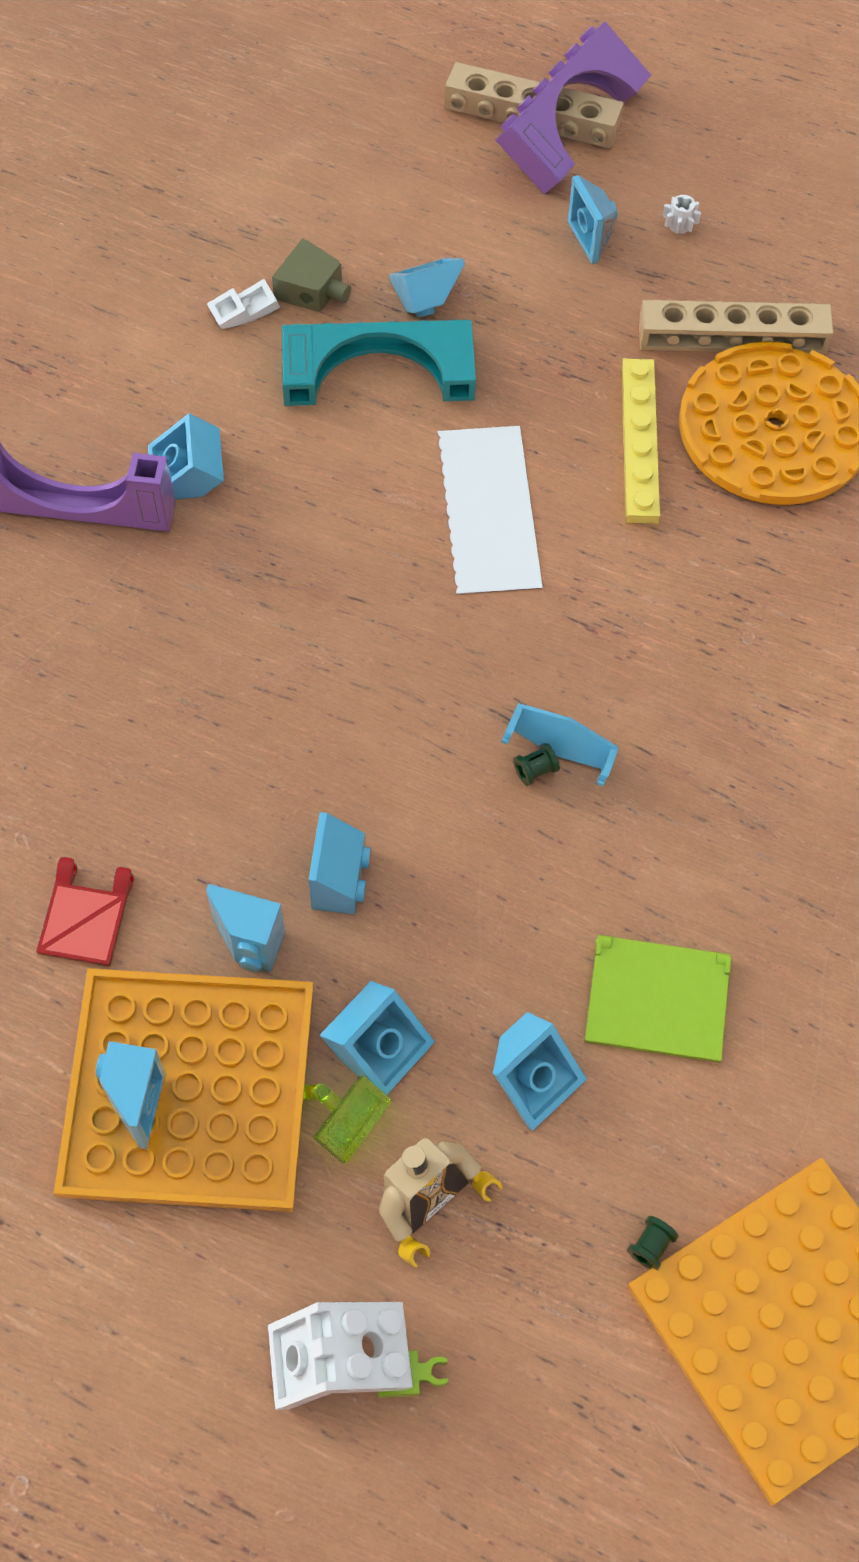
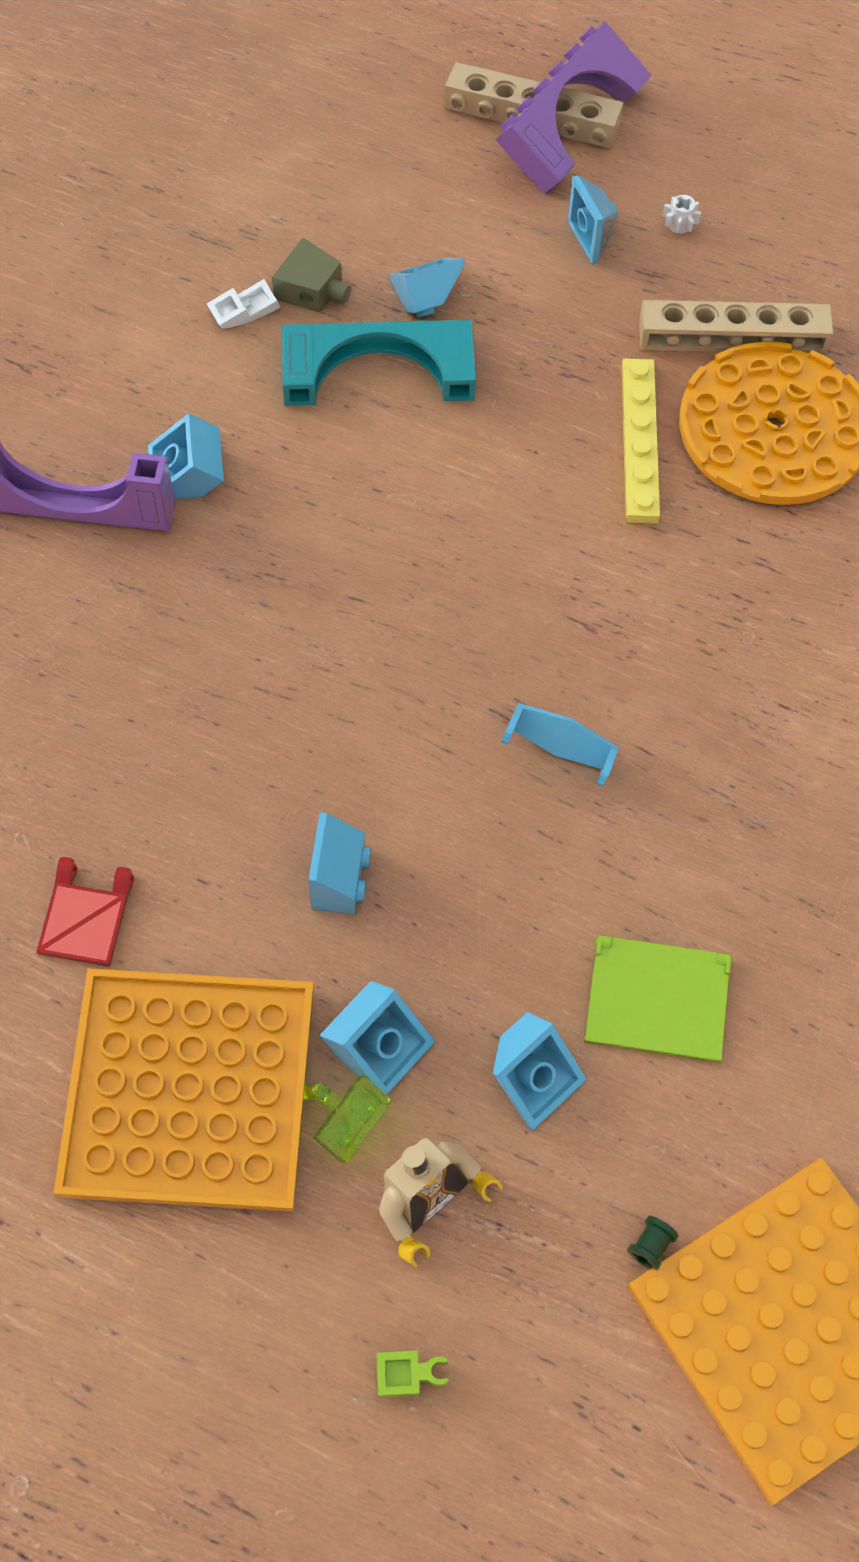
medium azure slope [96,1041,165,1149] -> none
medium azure slope [206,884,285,972] -> none
white bracket [268,1302,413,1410] -> none
white sticker [437,426,543,594] -> none
dark green bush [513,743,560,786] -> none

